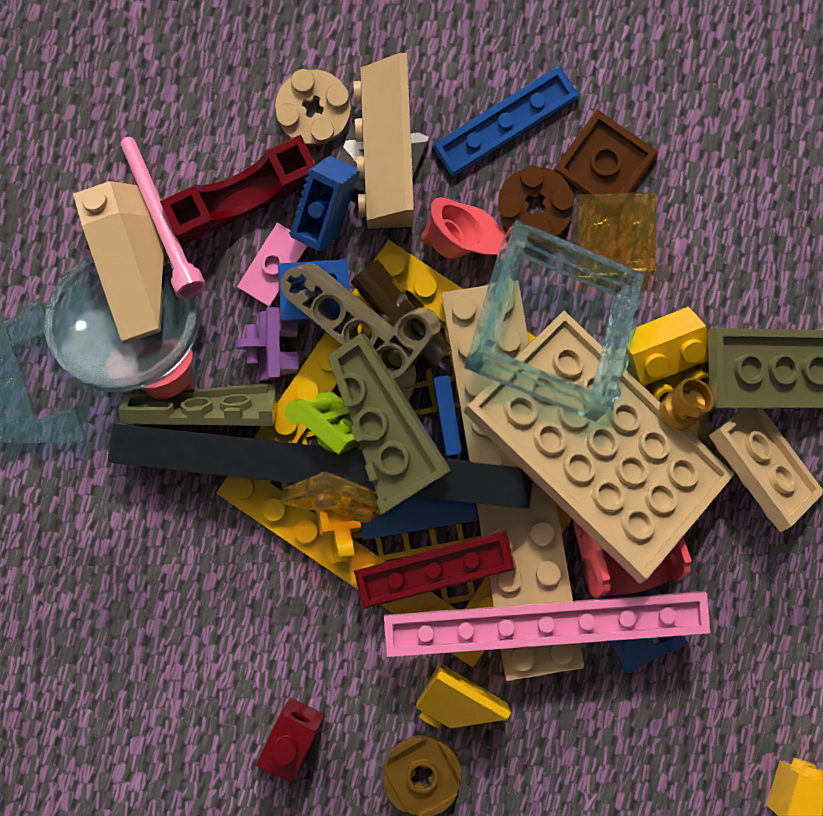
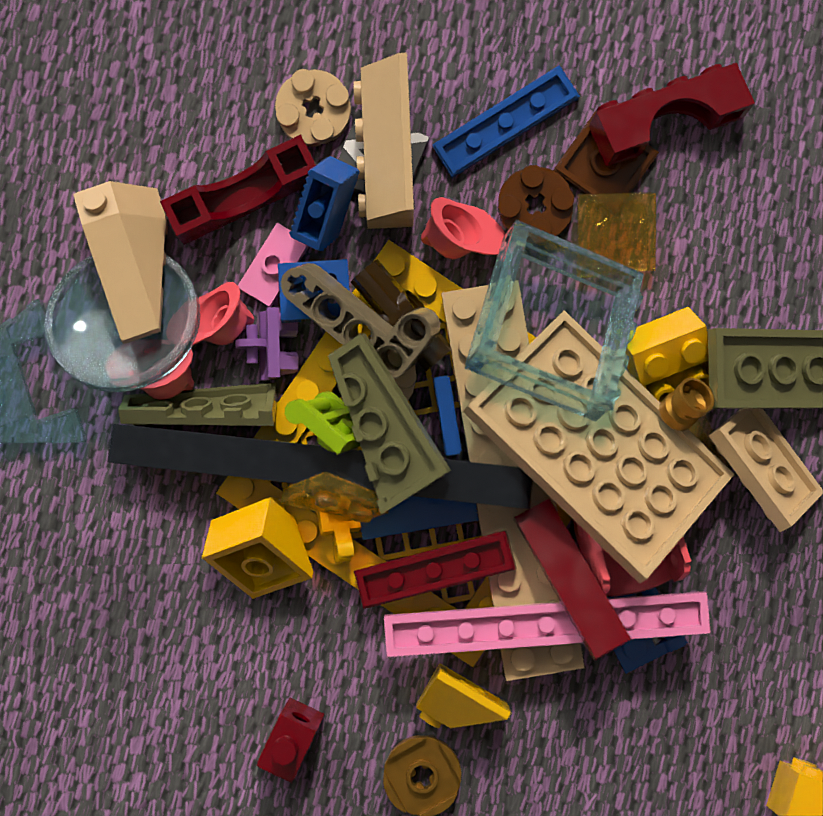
bright pink piece [121,137,206,298] -> none
none -> coral piece [168,282,254,348]
none -> yellow slope [202,497,313,599]
none -> dark red tile [514,499,631,661]
none -> dark red arch [589,62,755,167]

